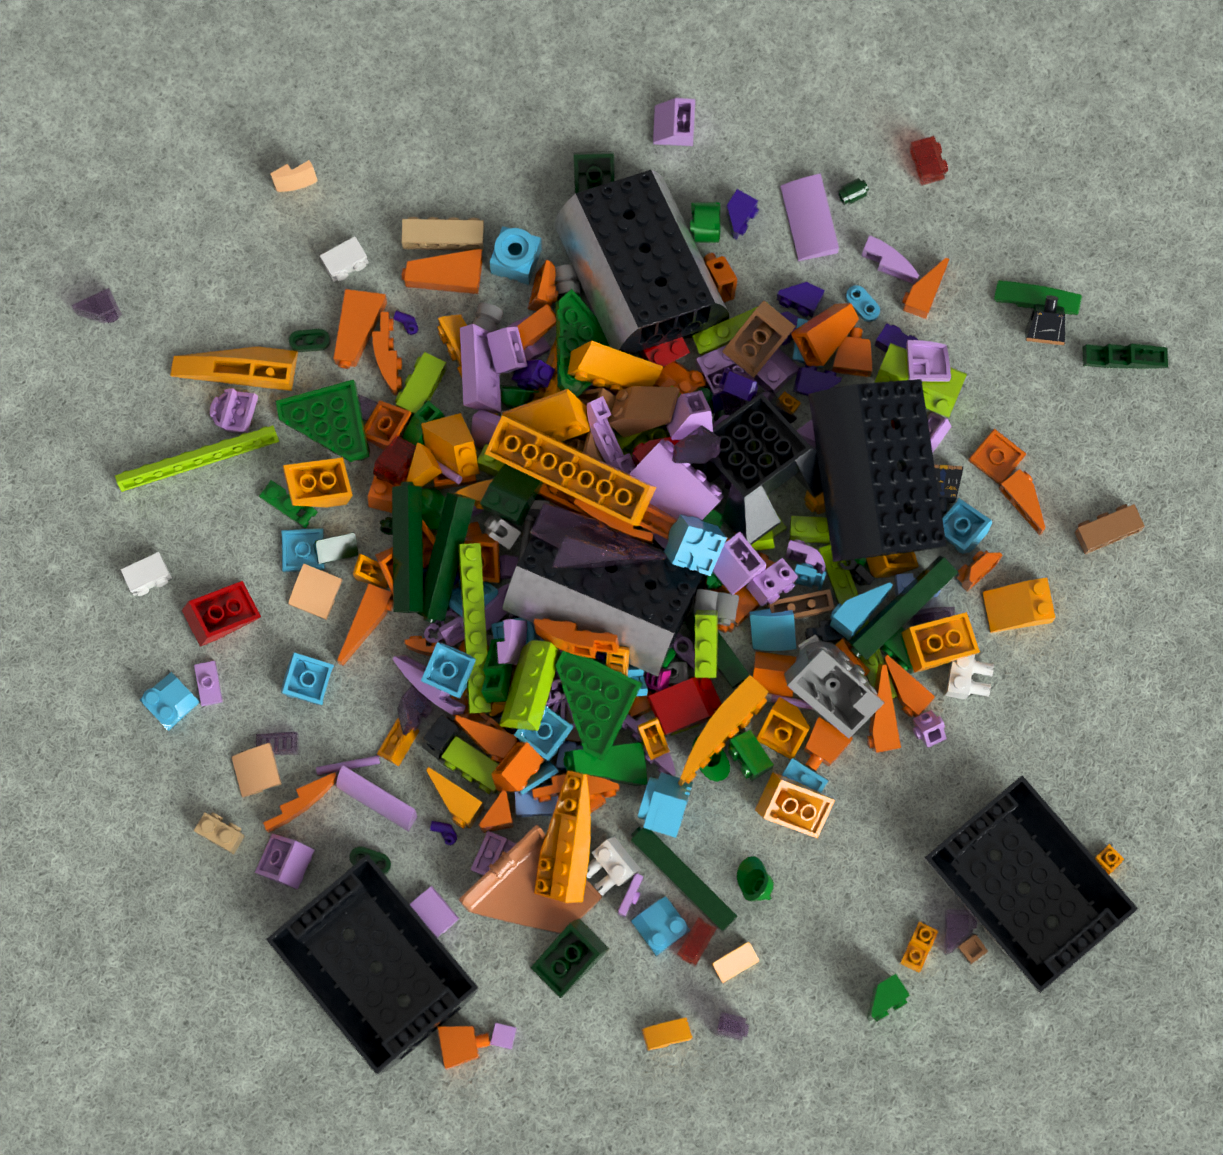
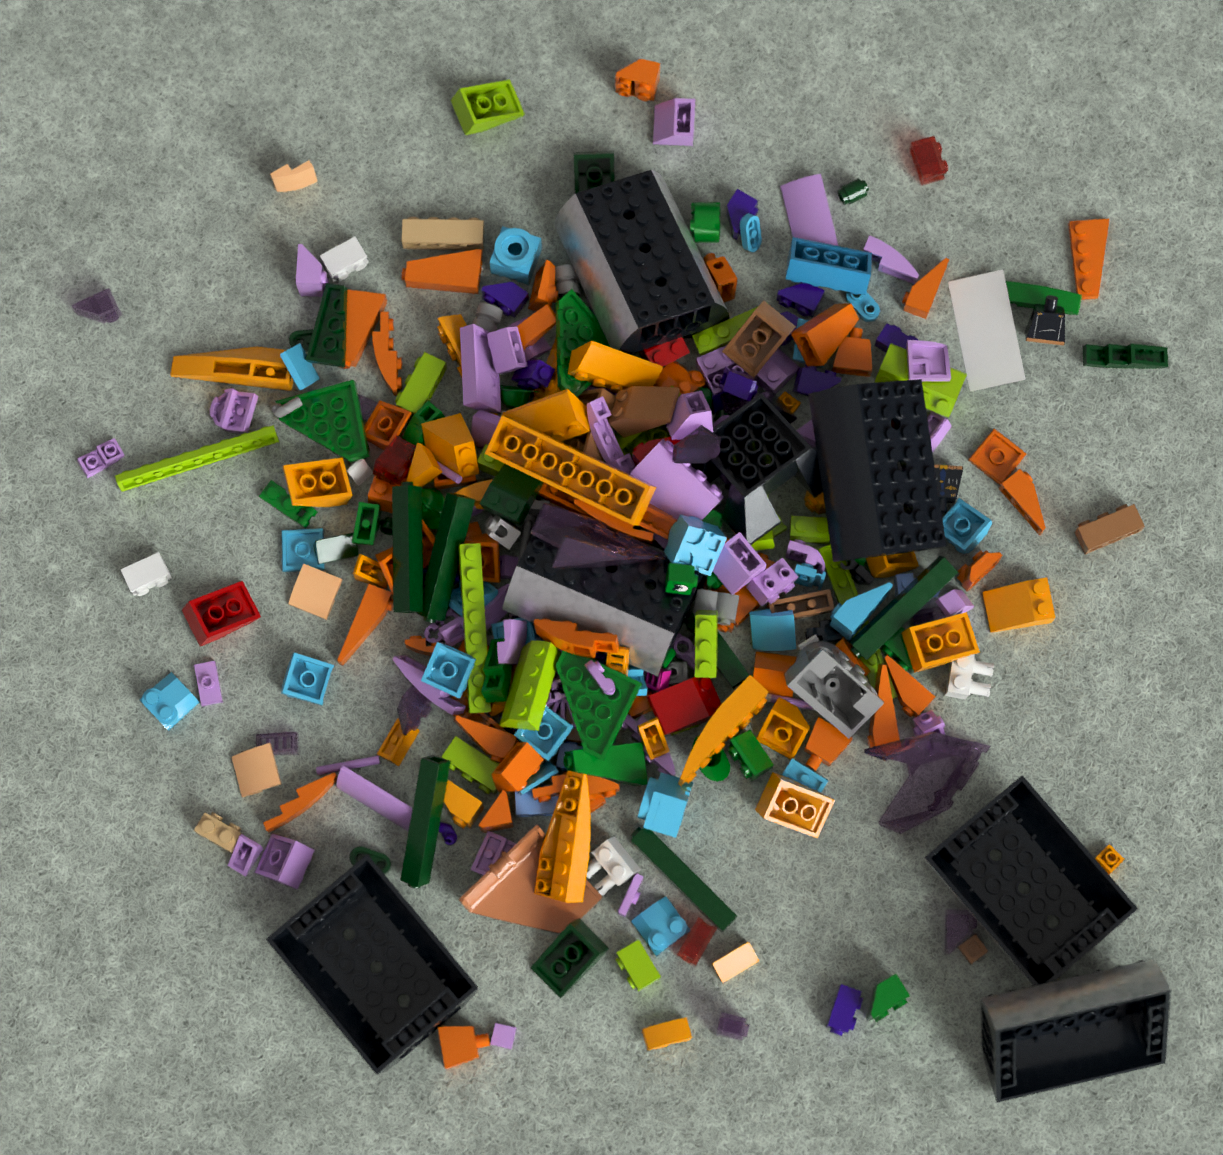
dark purple arm [393,310,418,335] -> none
lavender slope [410,886,460,938] -> none
black torso [422,715,462,760] -> none
green piece [736,856,774,902] -> none
light orange slope [900,922,938,973] -> none
none -> lavender slope [77,438,125,478]
none -> lavender slope [228,834,264,877]
none -> light grey arm [272,397,303,418]
none -> medium azure tile [280,343,320,390]
none -> lavender slope [296,244,329,297]
none -> dark green wing [305,283,347,368]
none -> white slope [347,459,373,486]
none -> green slope [352,502,382,546]
none -> dark green brick [400,755,451,888]
none -> lime slope [450,80,525,135]
none -> dark purple slope [481,282,529,318]
none -> lavender plate [585,660,615,695]
none -> orange slope [615,59,660,101]
none -> lime brick [615,939,661,992]
none -> green brick [665,563,698,595]
none -> medium azure plate [740,213,762,252]
none -> dark azure brick [785,237,872,295]
none -> dark purple brick [826,984,864,1036]
none -> clear purple windscreen [864,732,990,834]
none -> lavender slope [936,589,974,617]
none -> white sticker [948,270,1025,392]
none -> black slope [980,959,1171,1102]
none -> orange wing [1068,219,1109,300]

